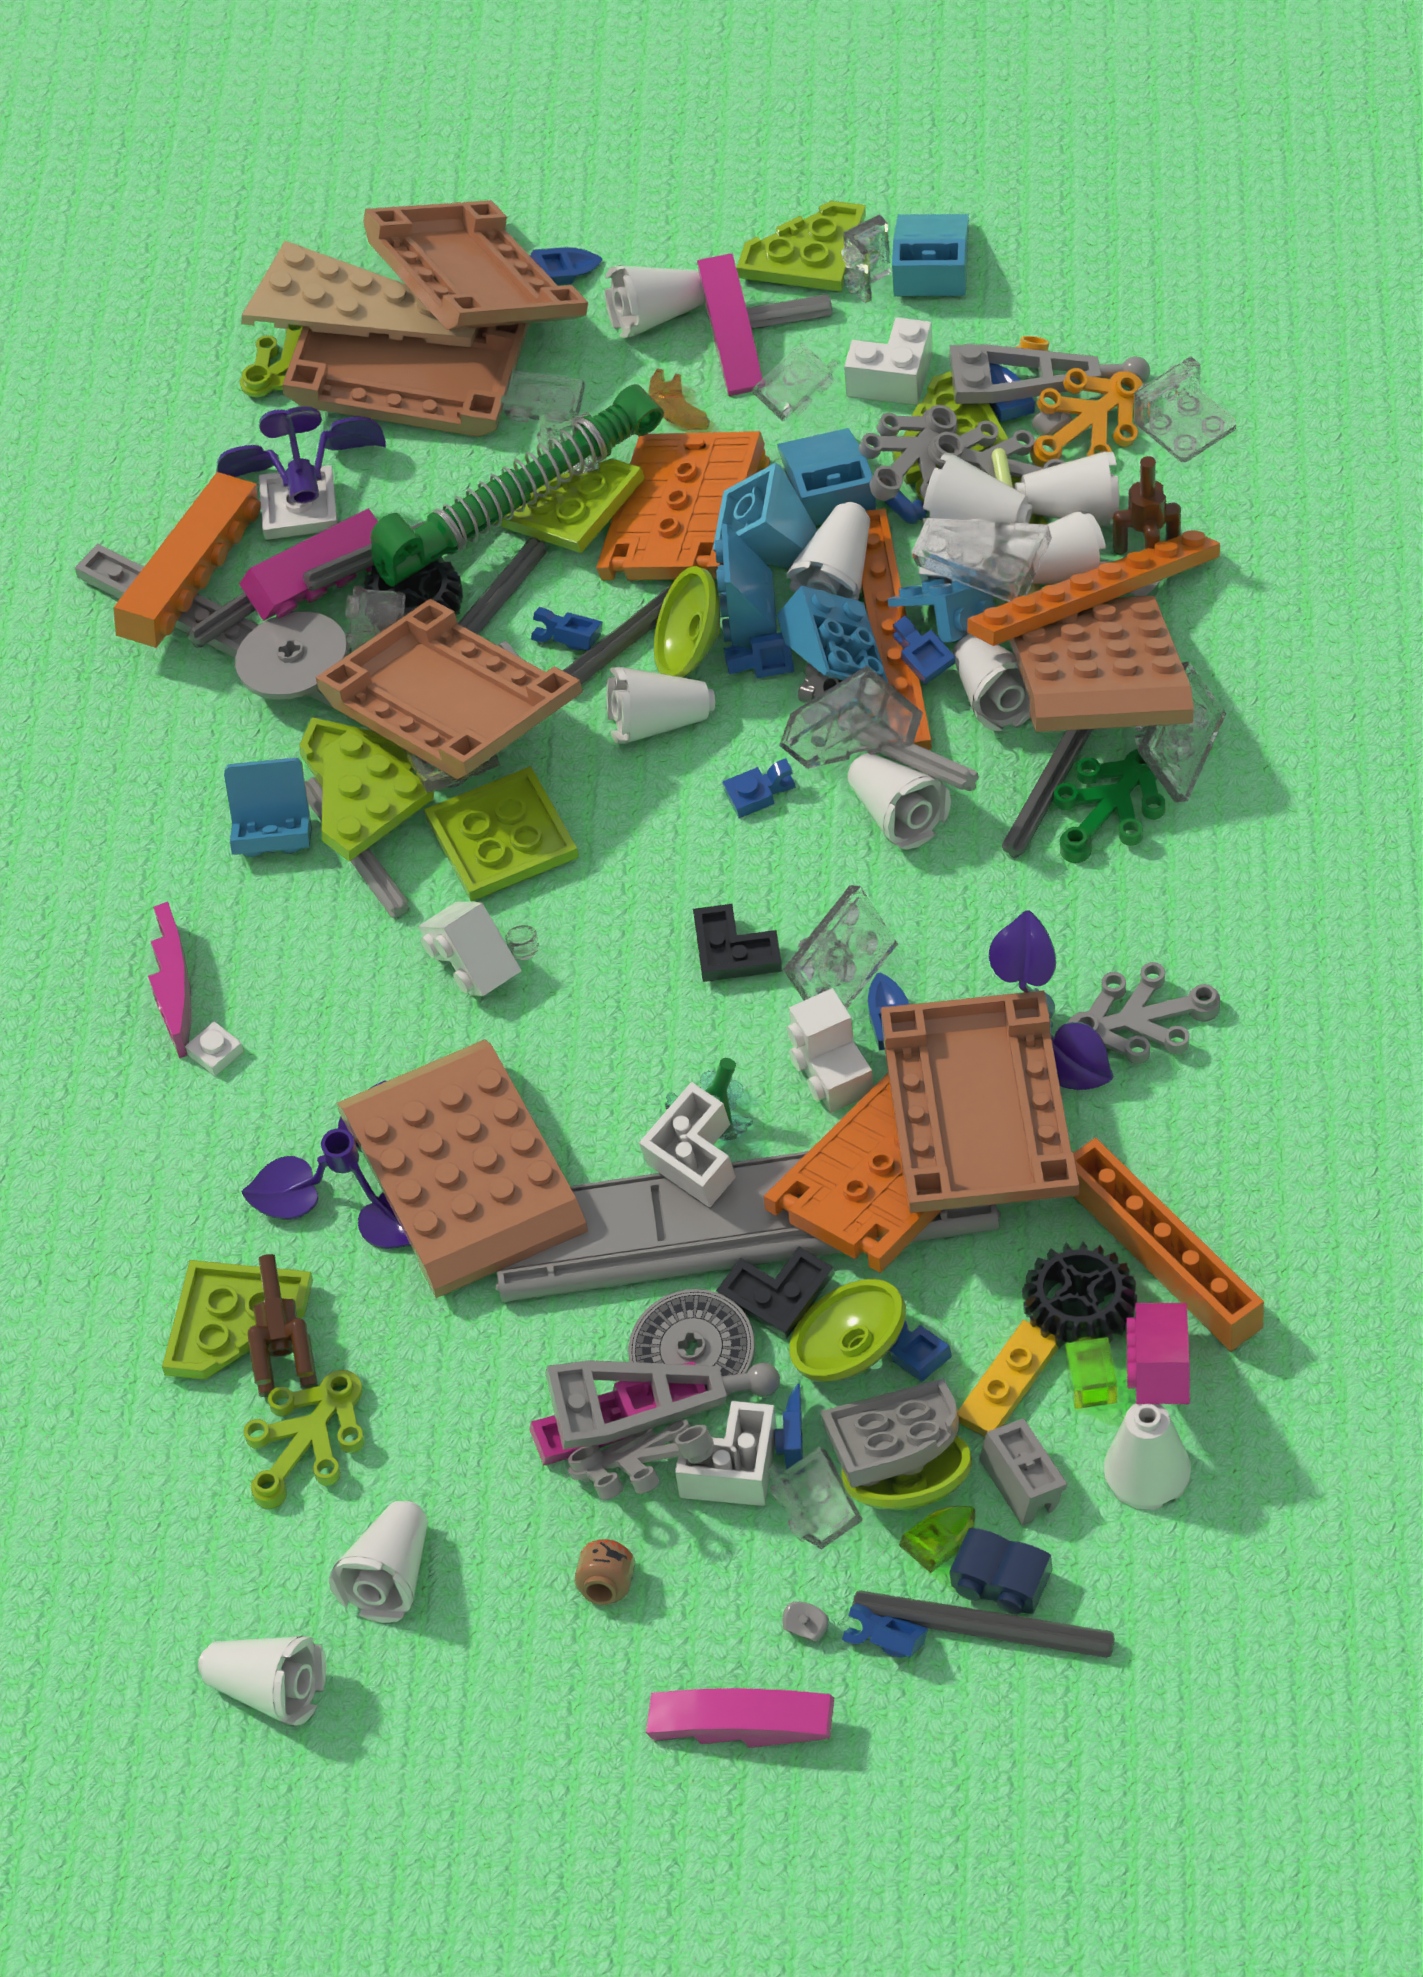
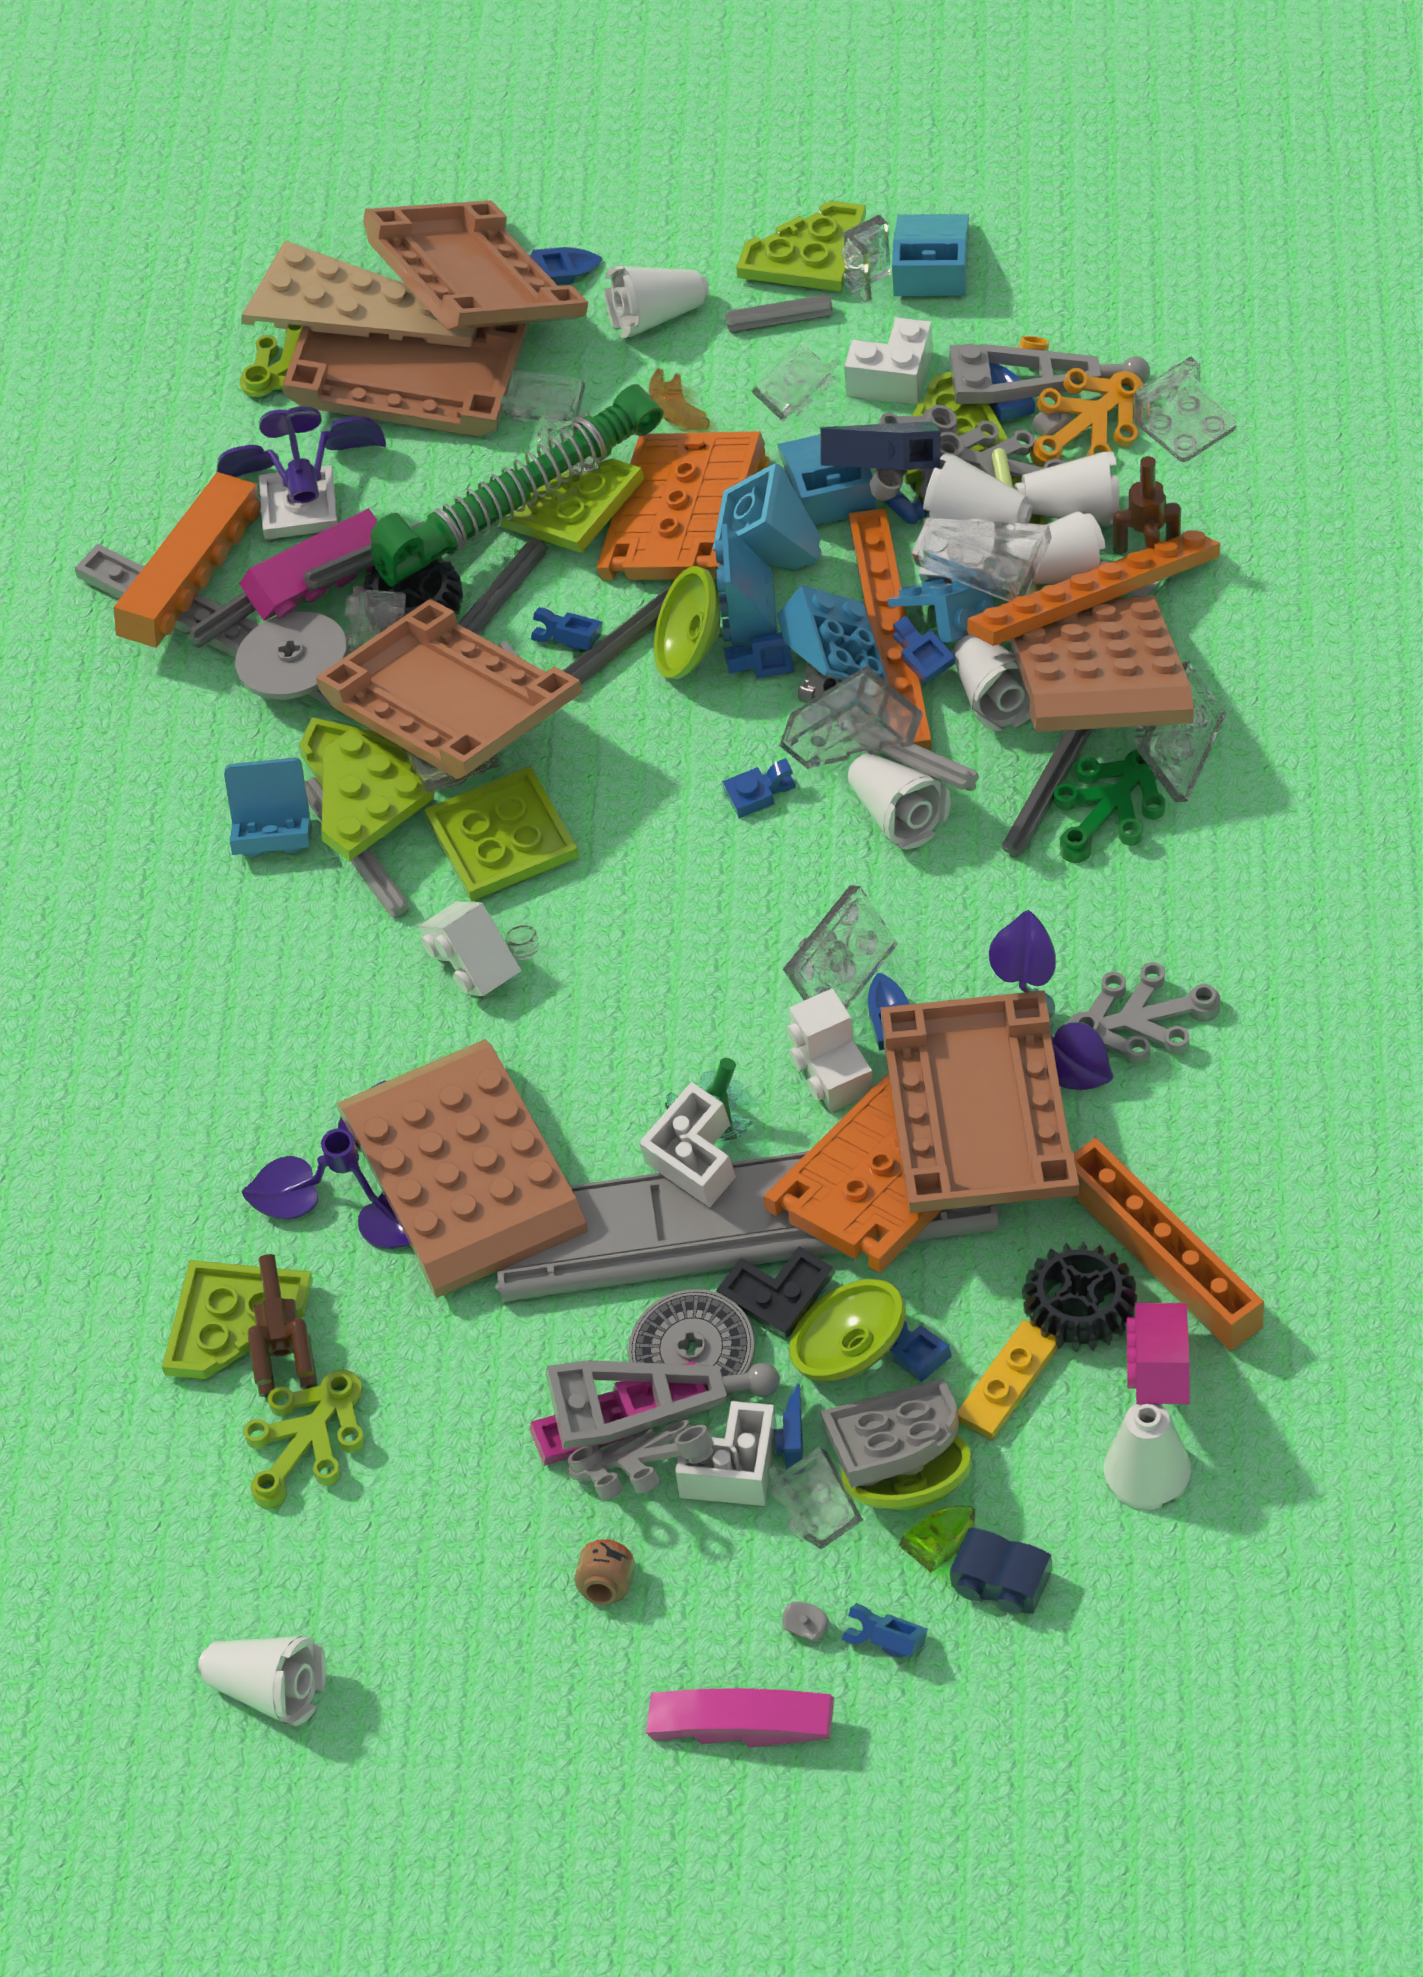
dark pink slope [148,902,191,1058] -> none
white plate [185,1021,244,1077] -> none
white cone [328,1501,428,1623] -> none
white cone [606,667,715,744] -> none
black plate [693,904,782,982] -> none
dark pink slope [697,253,764,396] -> none
white cone [786,502,870,601] -> none
dark grey axle [852,1590,1115,1657] -> none
light grey hinge [979,1418,1067,1526] -> none
clear neon green brick [1065,1337,1117,1409] -> none
none -> dark blue slope [820,421,941,470]

